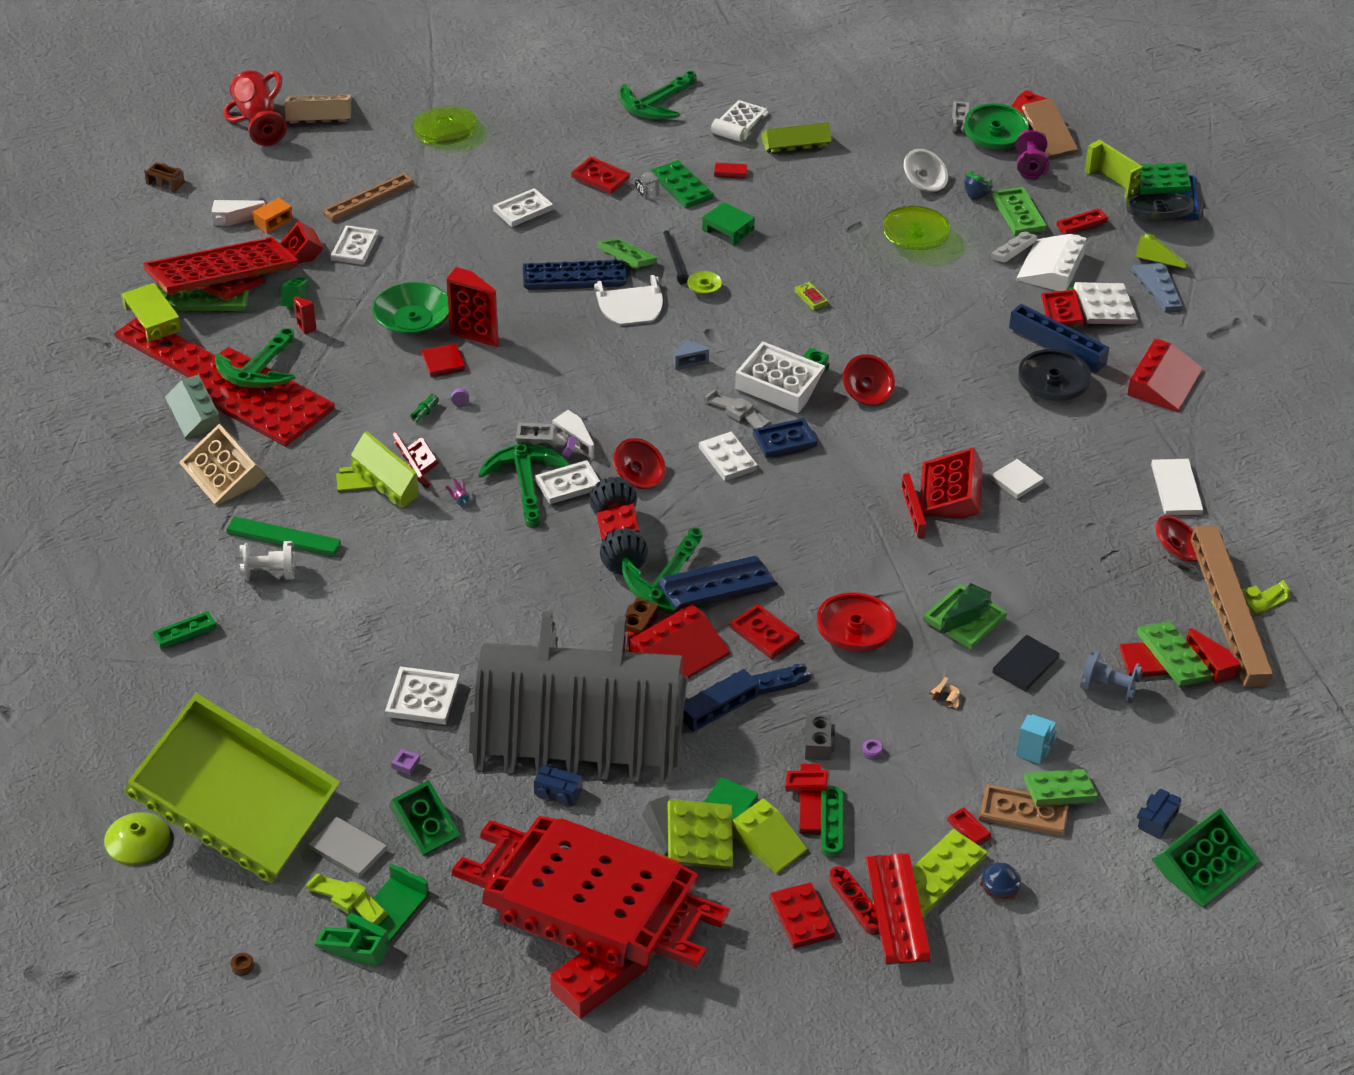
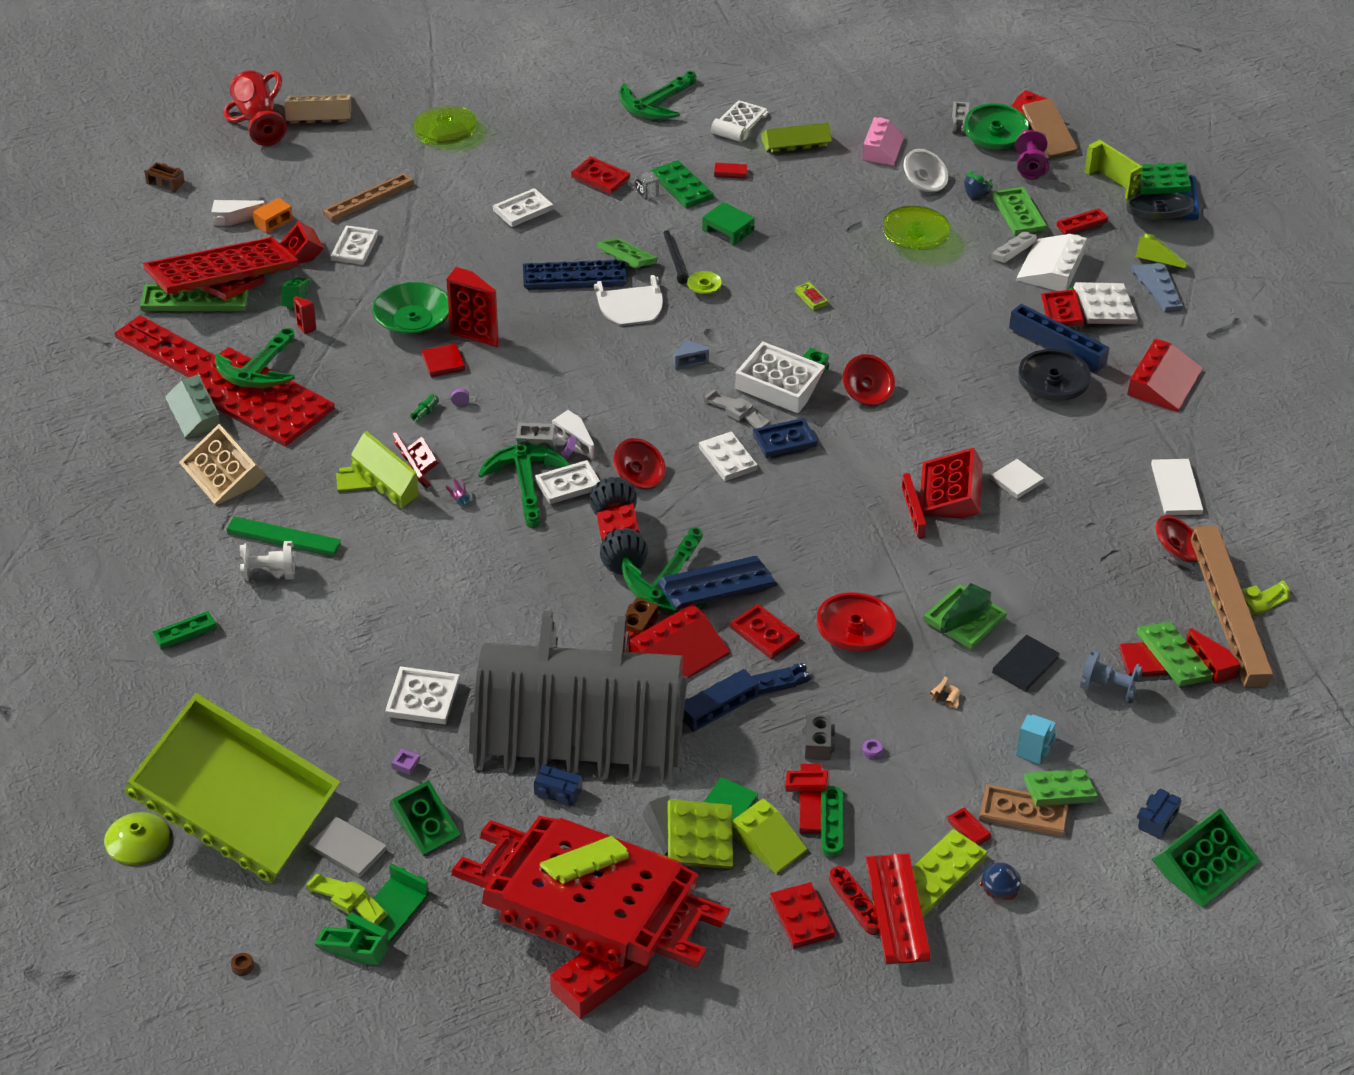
lime panel [121,283,181,342] -> none
none -> lime windscreen [540,836,629,884]
none -> bright pink slope [862,117,904,165]

